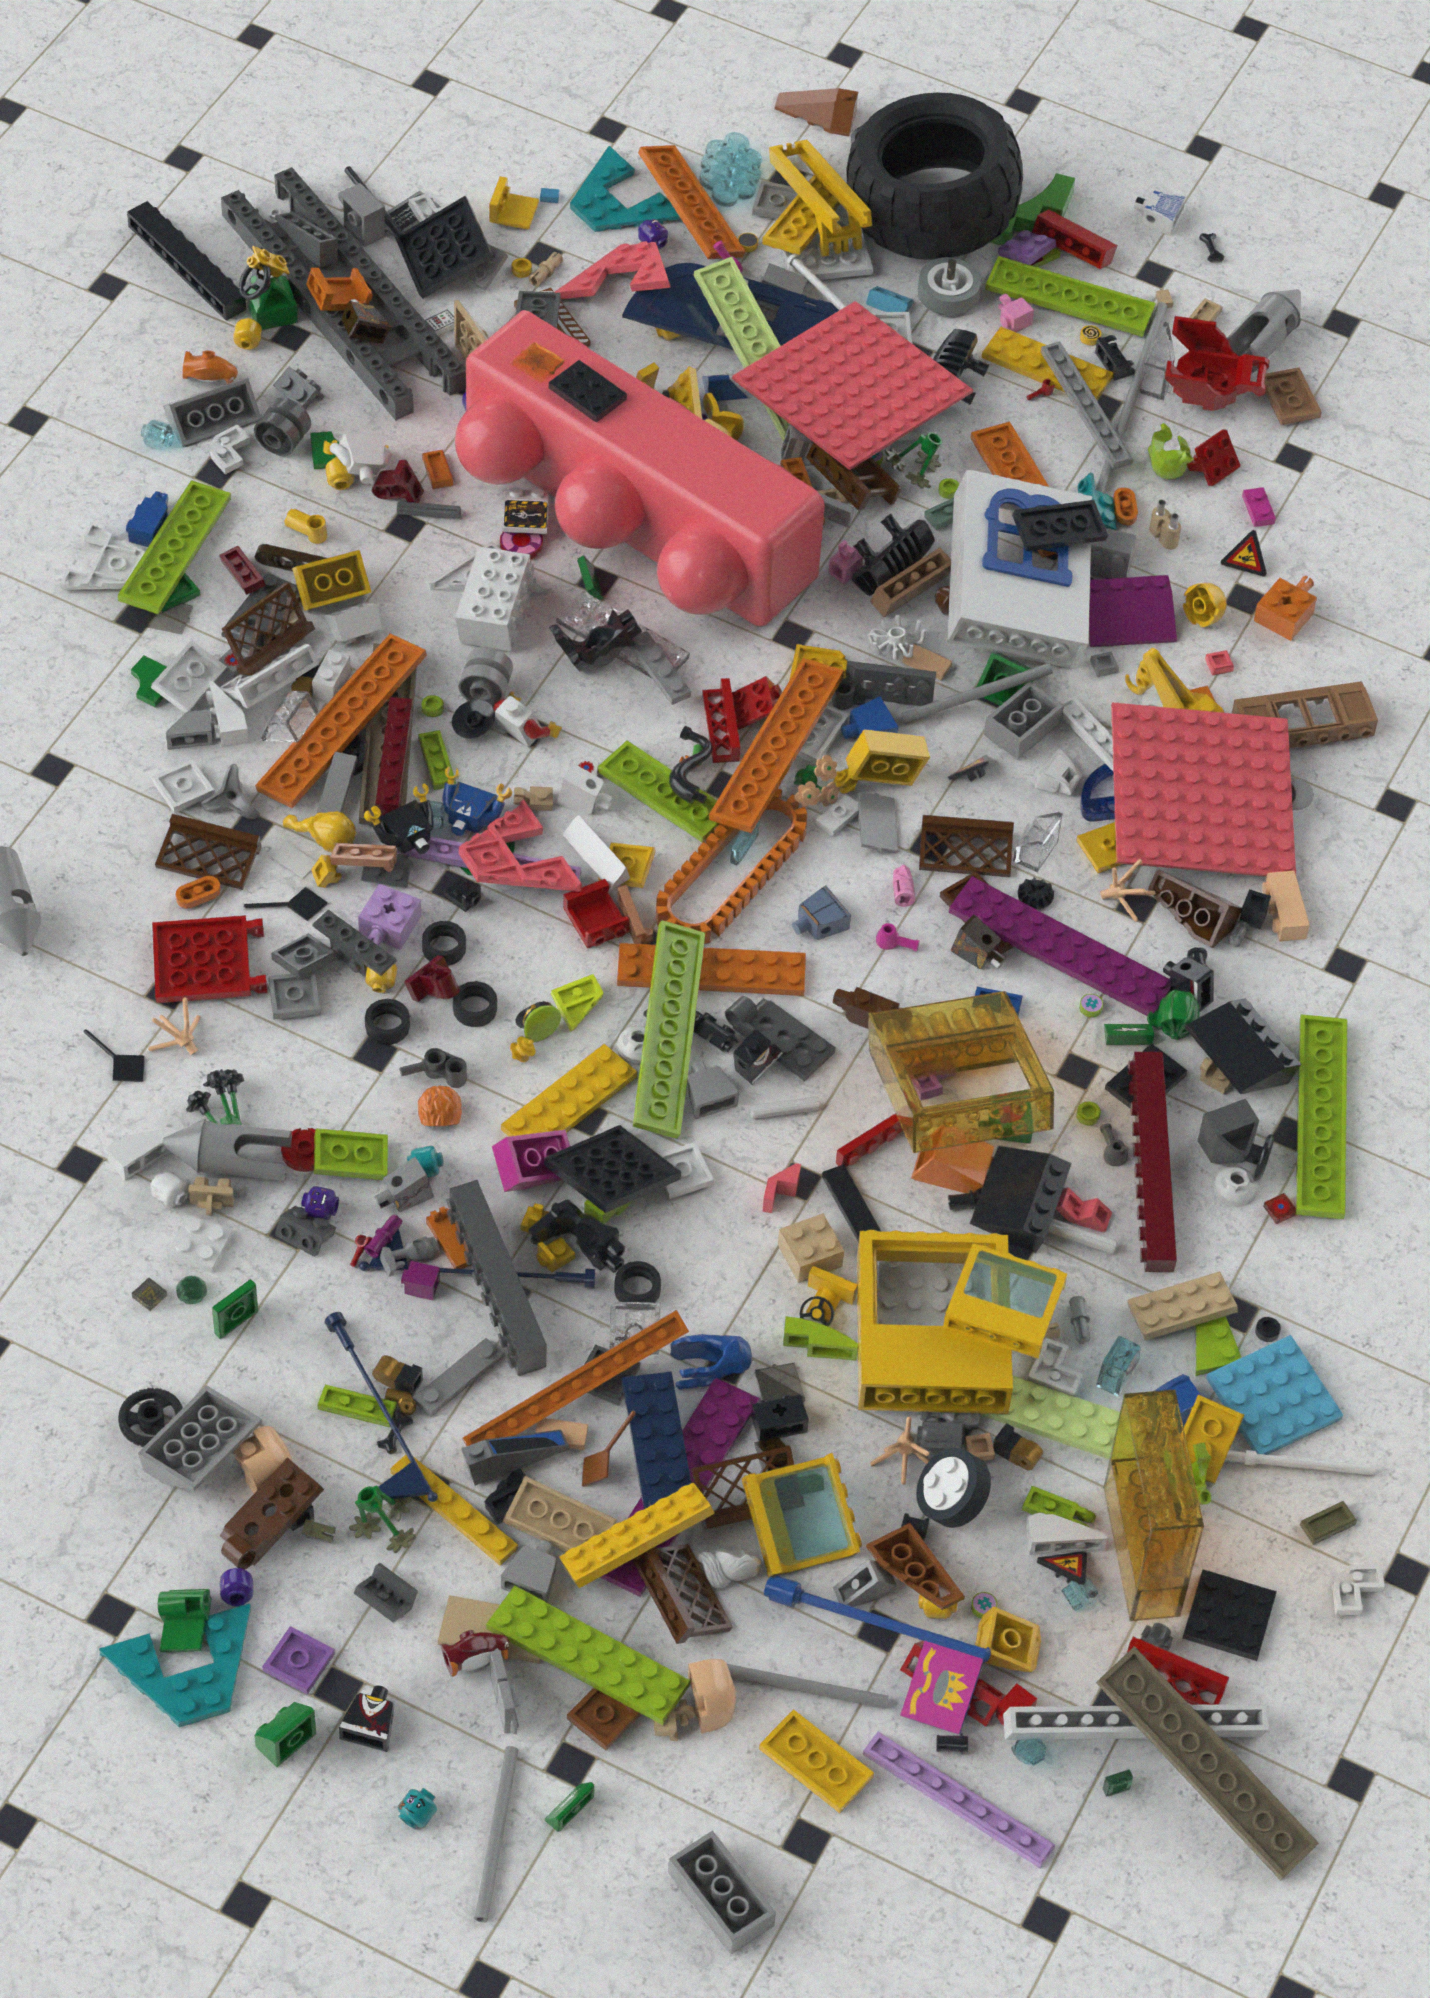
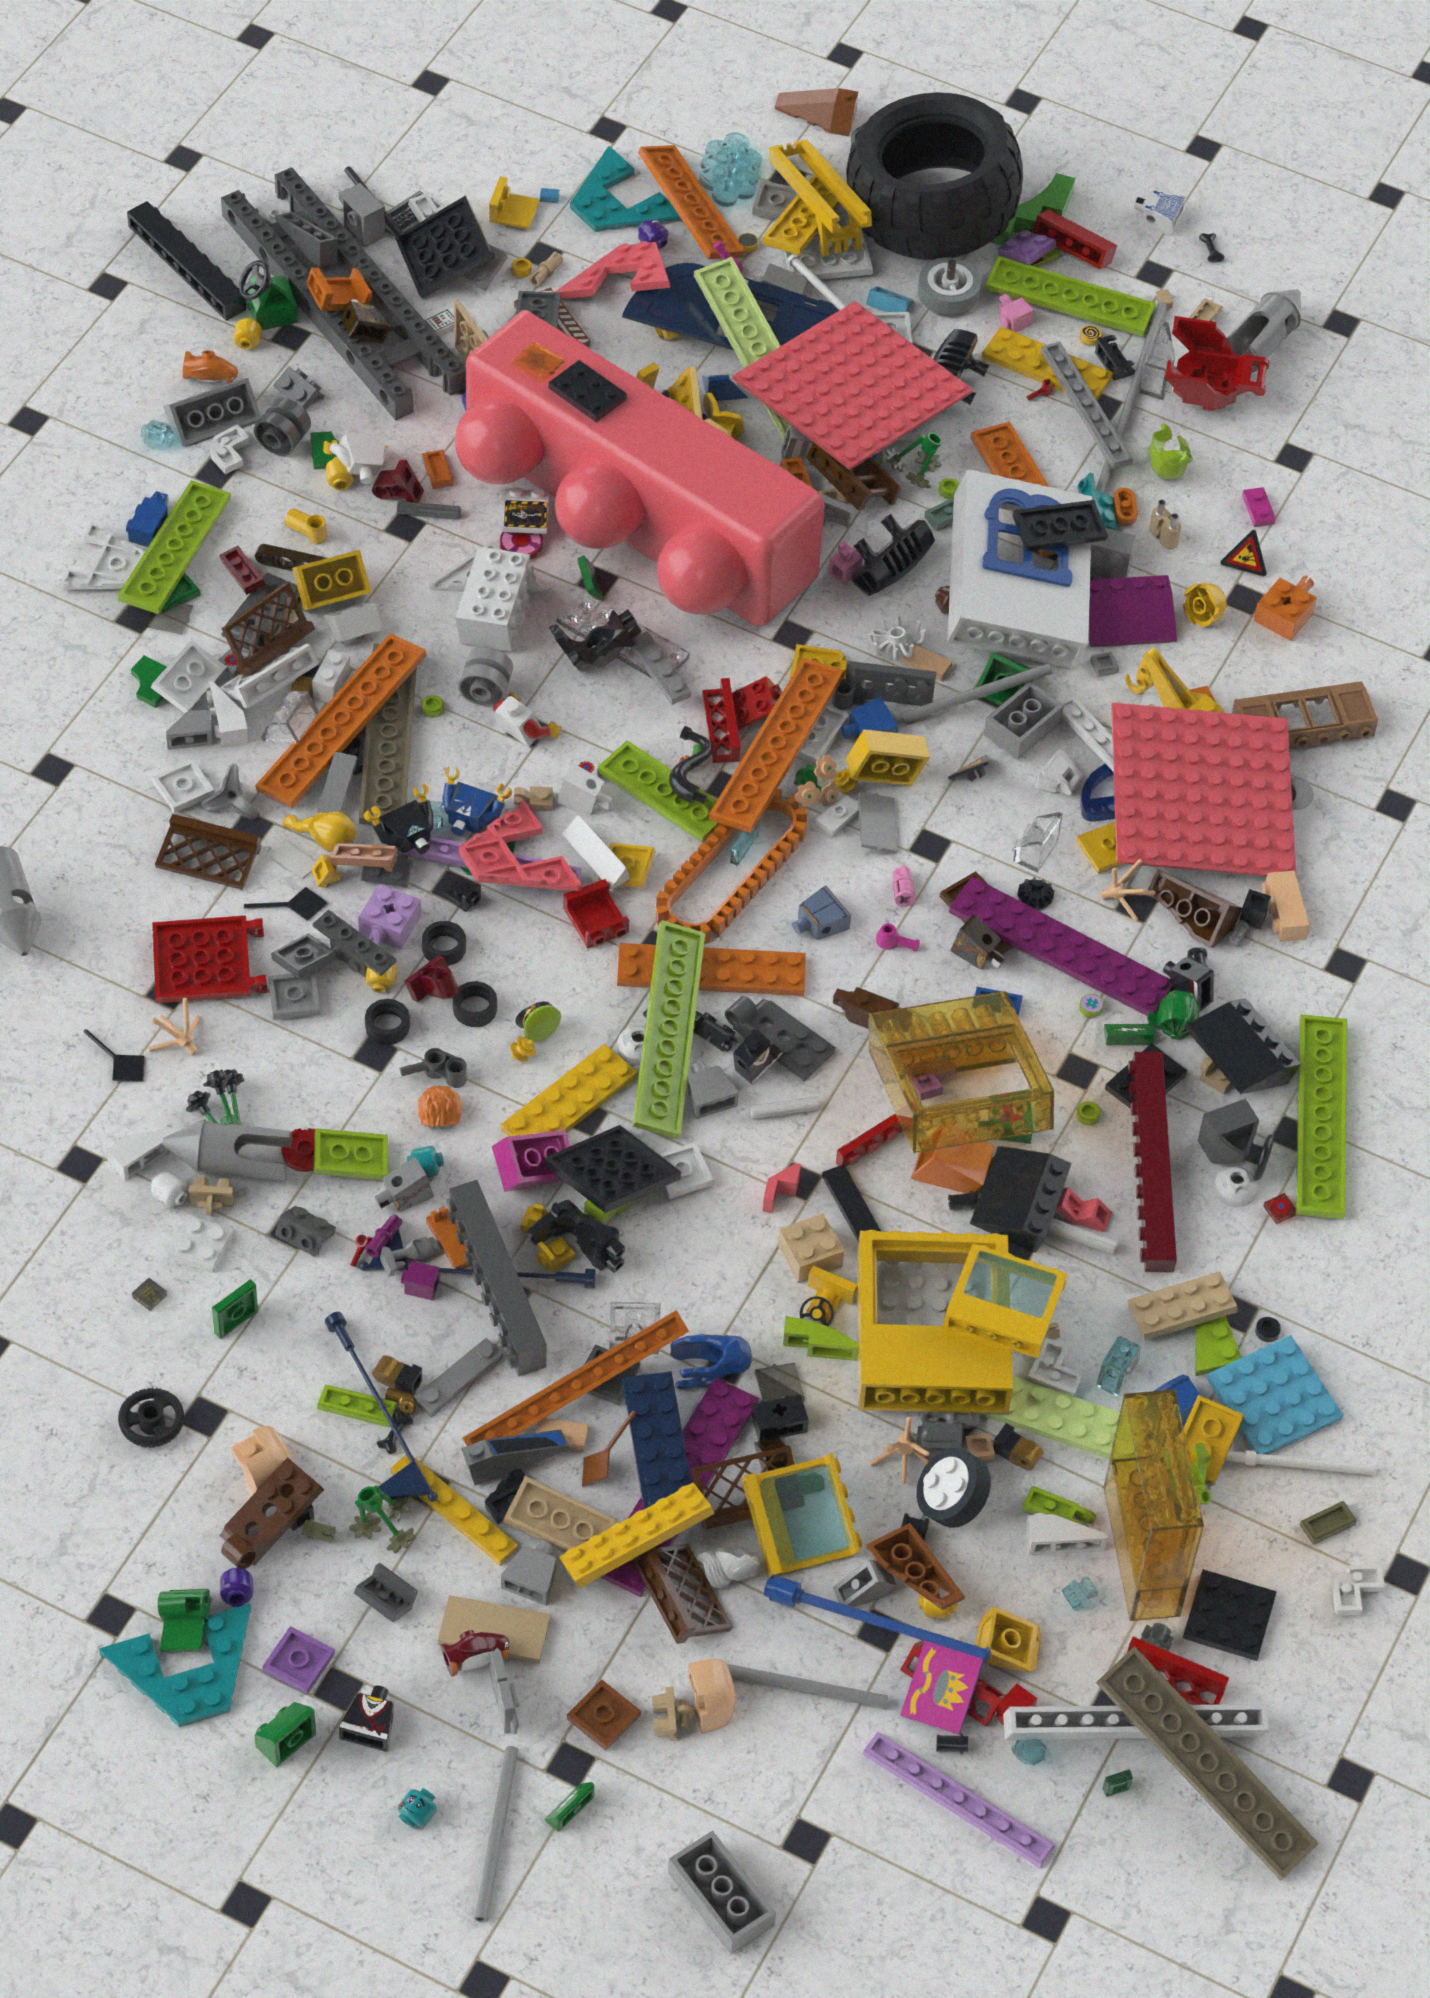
light grey slope [138,1385,263,1491] -> none
orange plate [176,876,220,909] -> none
clear green plate [176,1275,207,1304] -> none
yellow hinge [247,246,290,277] -> none
dark purple head [301,1186,339,1220] -> none
dark red brick [375,697,413,819] -> none
lime tile [418,730,456,790] -> none
black dish [451,699,495,738] -> none
lime plate [486,1585,690,1725] -> none
neon yellow wing [551,974,604,1032] -> none
black tyre [614,1261,661,1310] -> none
nougat hinge [617,885,653,944] -> none
yellow plate [759,1709,874,1813] -> none
medium nougat brick [870,547,951,617] -> none
reddish brown fence [919,815,1014,877] -> none
tile [971,1592,997,1619] -> none
piece [1037,1551,1087,1585] -> none
light grey axle [1069,1296,1090,1344] -> none
dark grey bar [1100,1123,1128,1167] -> none
red bracket [1187,429,1241,486] -> none
coral tile [1205,650,1234,675] -> none
medium nougat plate [1265,367,1322,425] -> none

